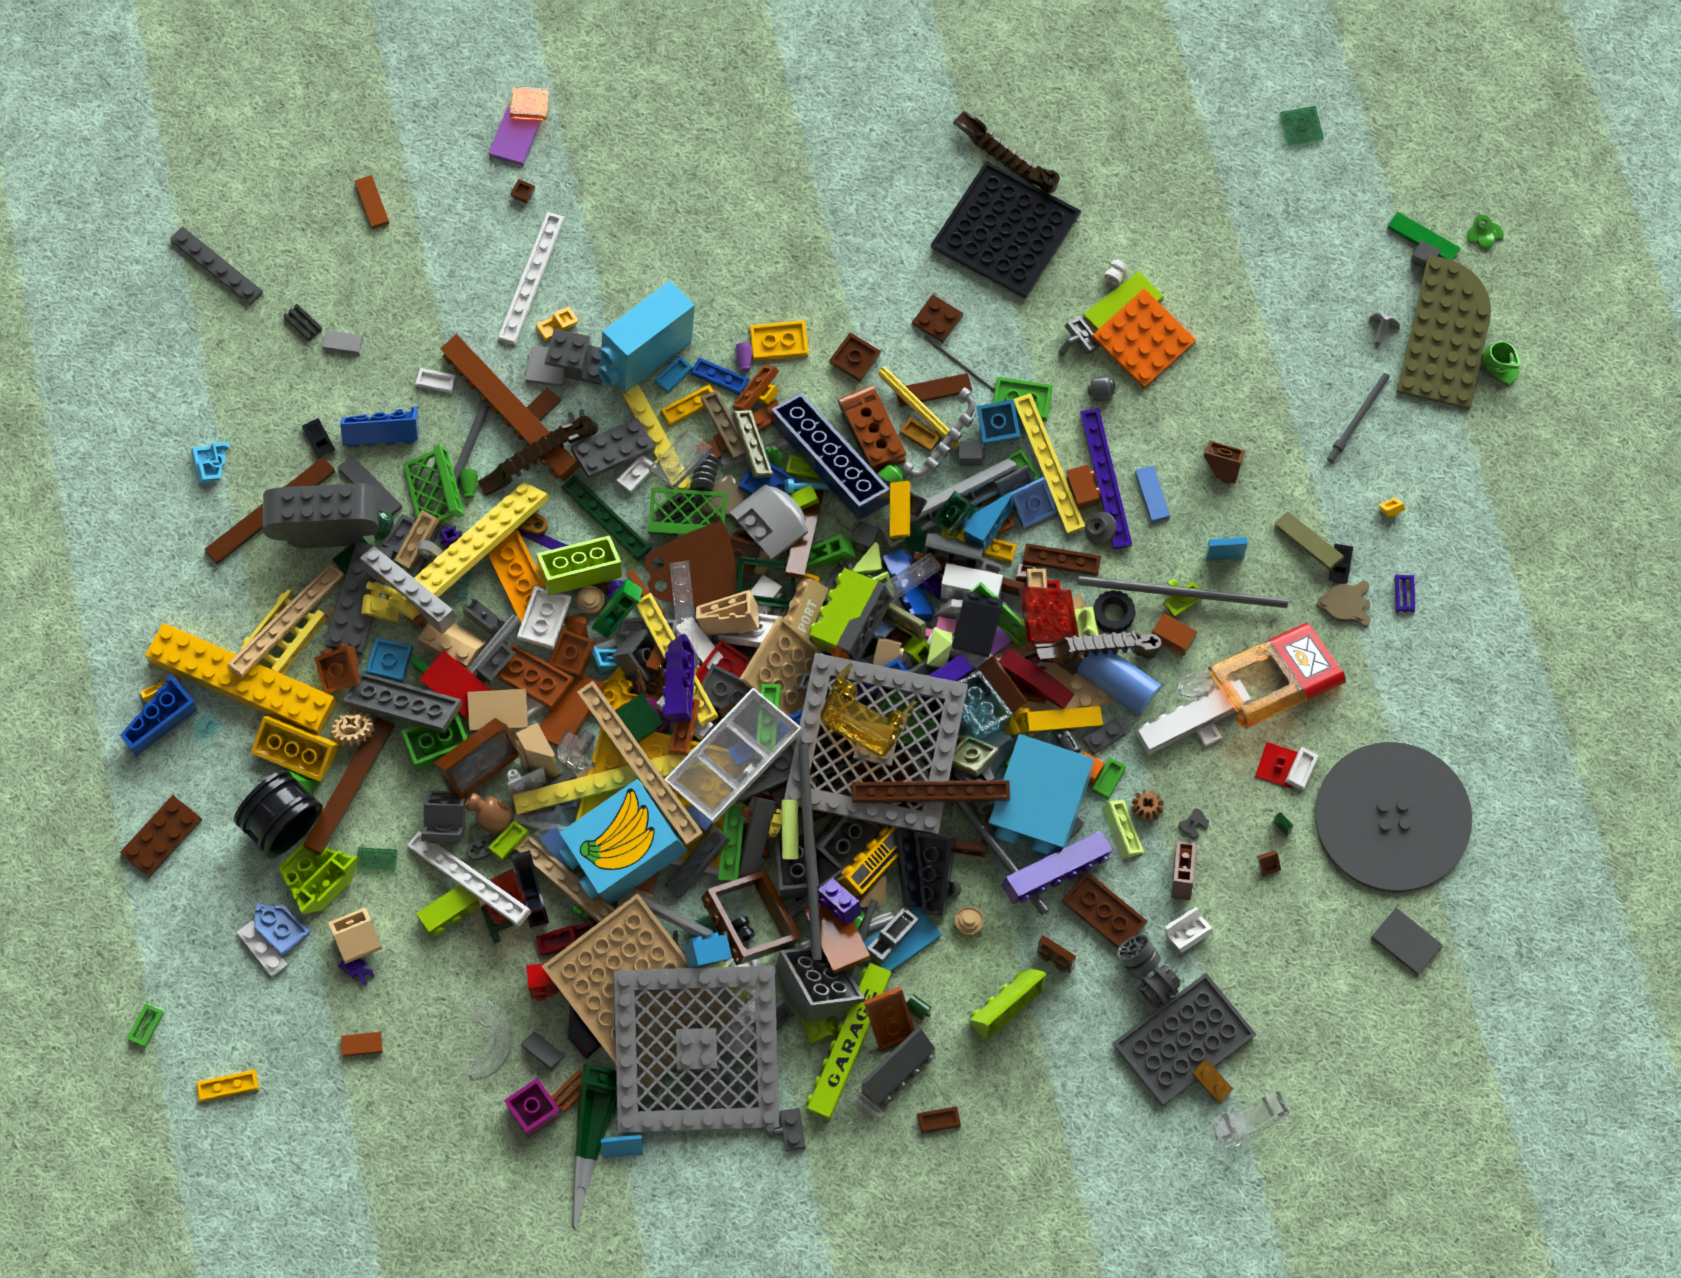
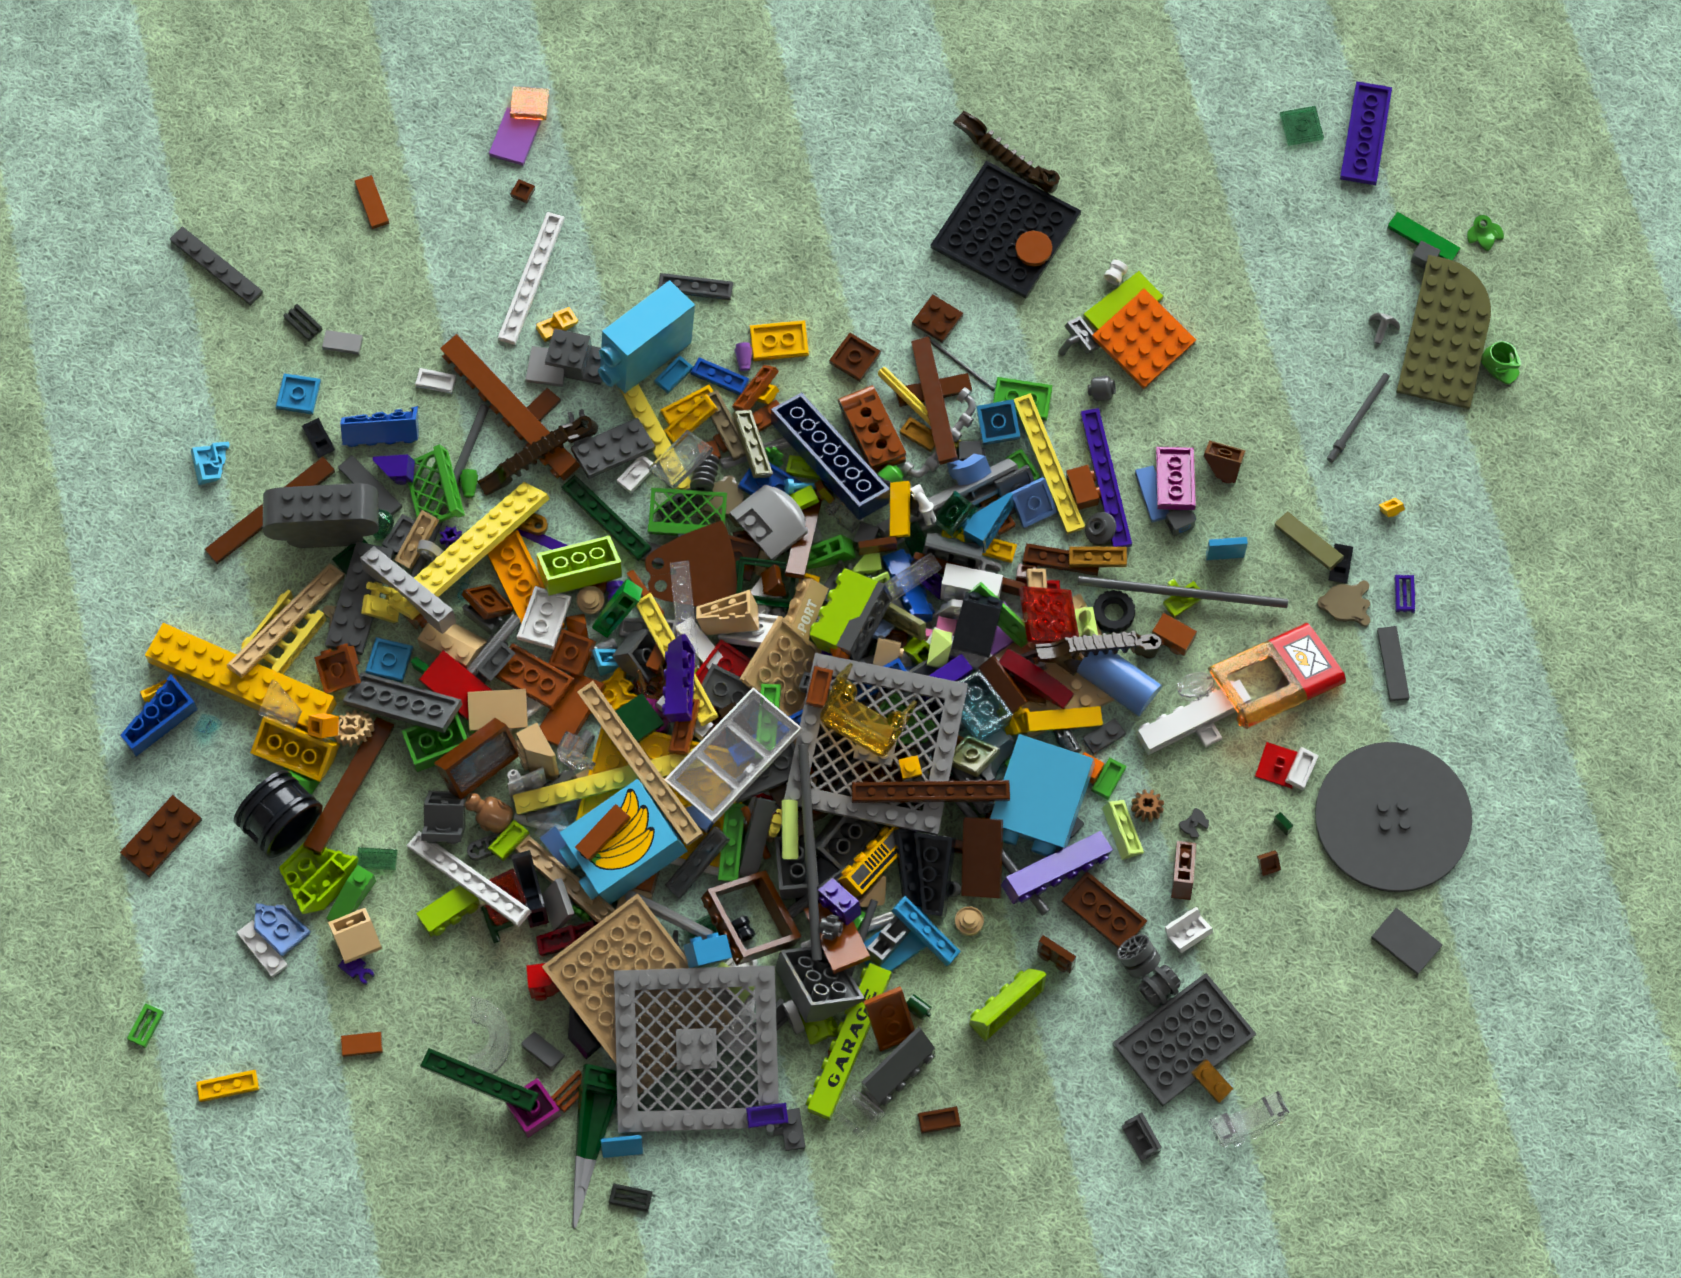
none -> clear wing [258,680,302,729]
none -> dark azure tile [276,373,321,415]
none -> light orange brick [308,713,339,738]
none -> bright green slope [326,865,376,921]
none -> dark purple slope [373,454,415,485]
none -> dark green tile [420,1048,539,1113]
none -> reddish brown tile [461,584,513,620]
none -> light grey tile [542,878,574,930]
none -> dark orange tile [575,804,631,861]
none -> pearl dark grey tile [609,1183,653,1212]
none -> dark grey tile [658,273,733,300]
none -> yellow tile [664,394,718,446]
none -> dark purple tile [746,1102,789,1128]
none -> reddish brown tile [761,564,786,597]
none -> light grey beam [782,1000,805,1035]
none -> dark orange tile [805,666,833,709]
none -> reddish brown plate [814,480,835,504]
none -> dark grey gear [819,914,843,940]
none -> reddish brown tile [858,536,897,555]
none -> dark azure tile [891,896,961,966]
none -> yellow plate [898,755,922,780]
none -> white piece [910,484,937,525]
none -> reddish brown tile [911,336,958,465]
none -> medium blue brick [947,454,992,485]
none -> reddish brown tile [961,817,1003,899]
none -> dark orange tile [1015,231,1052,266]
none -> pearl gold plate [1069,547,1127,567]
none -> dark grey hinge [1121,1112,1162,1161]
none -> tile [1156,447,1196,510]
none -> dark grey brick [1165,510,1196,537]
none -> dark purple plate [1340,81,1392,186]
none -> dark grey tile [1377,626,1410,702]

